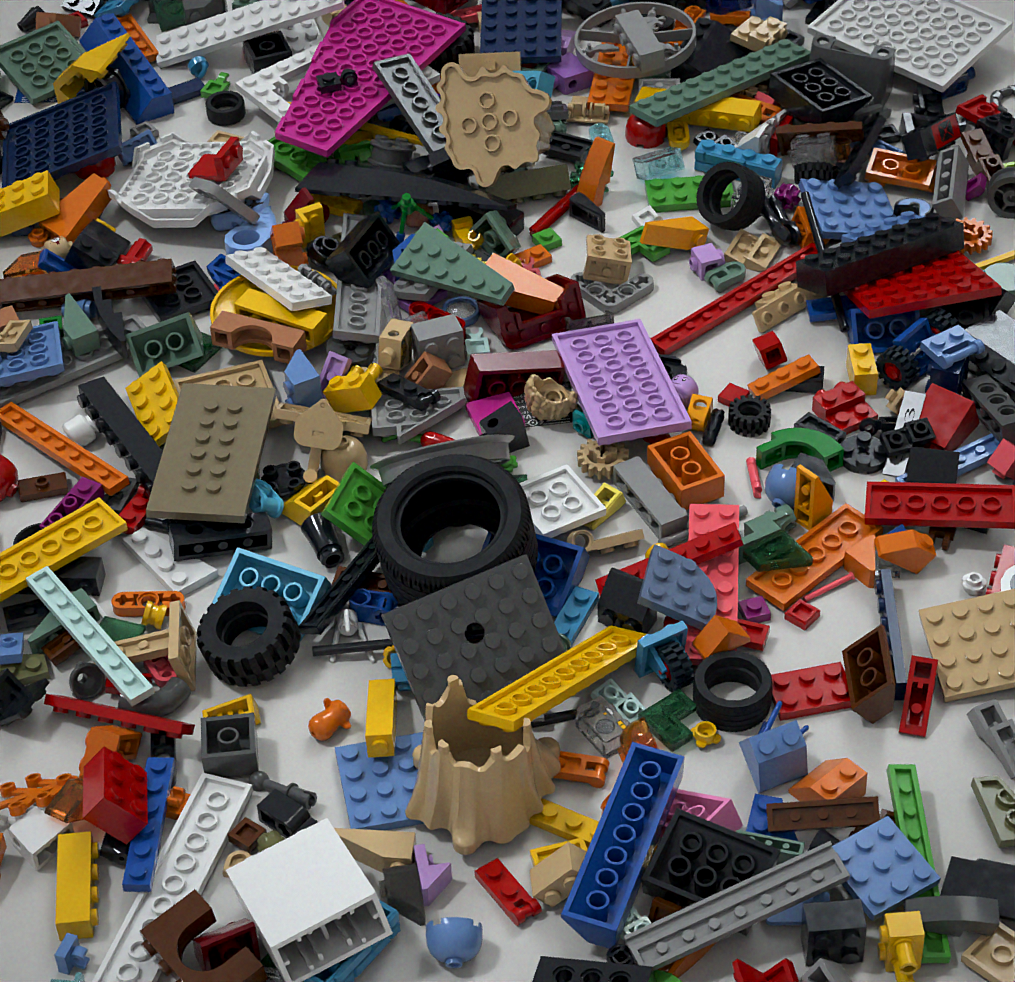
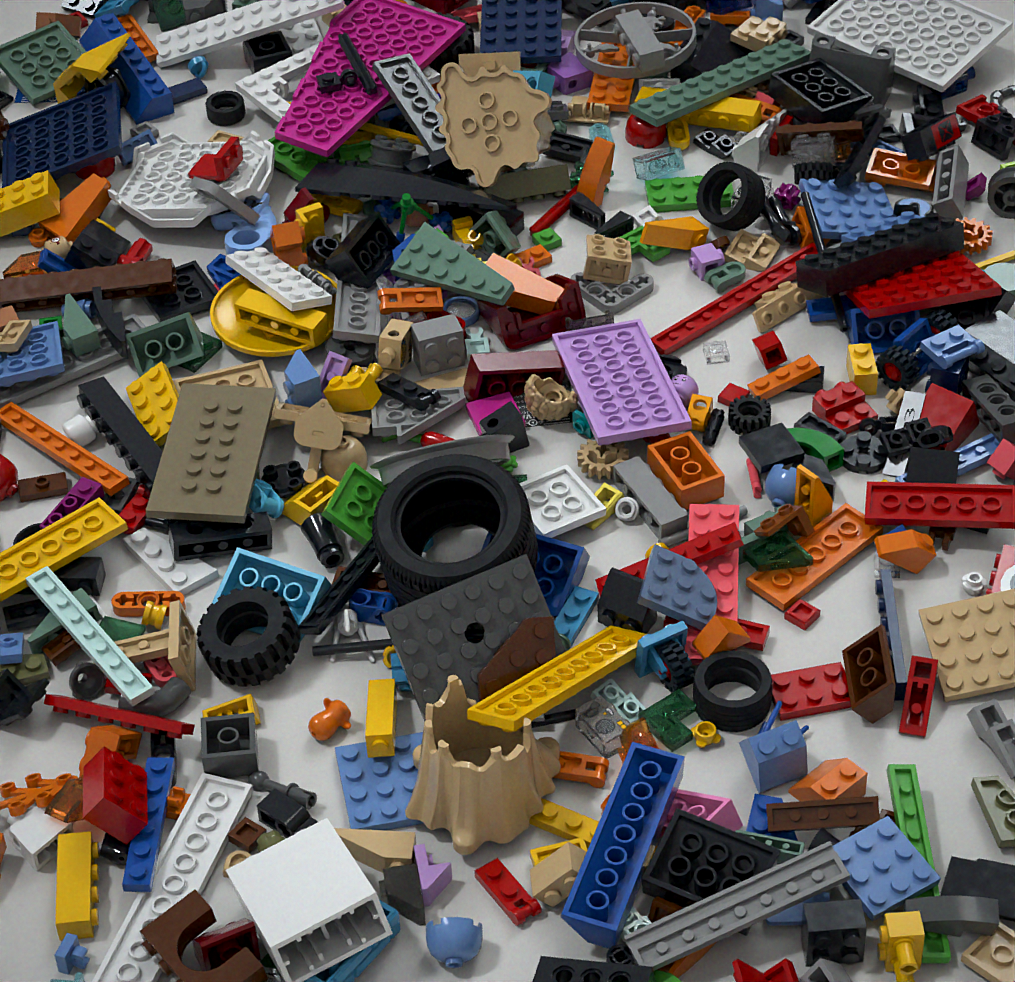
black cone [17,6,44,33] -> none
bright green plate [200,72,231,99] -> none
nougat arch [210,310,307,364] -> none
nougat slope [404,351,453,389] -> none
tan plate [566,529,645,554] -> none
dark azure brick [694,139,782,189] -> none
magenta plate [738,596,771,623] -> none
coral piece [803,571,855,602] -> none
orange slope [843,535,875,588] -> none
reddish brown slope [960,128,1005,189] -> none
none -> black axle [338,32,378,95]
none -> orange plate [377,287,444,315]
none -> reddish brown plate [477,616,556,701]
none -> black slope [594,211,634,239]
none -> white plate [615,497,640,522]
none -> clear plate [703,340,730,365]
none -> reddish brown tile [710,236,731,250]
none -> black tile [739,422,805,474]
none -> dark orange bracket [754,504,815,537]
none -> black piece [918,425,953,448]

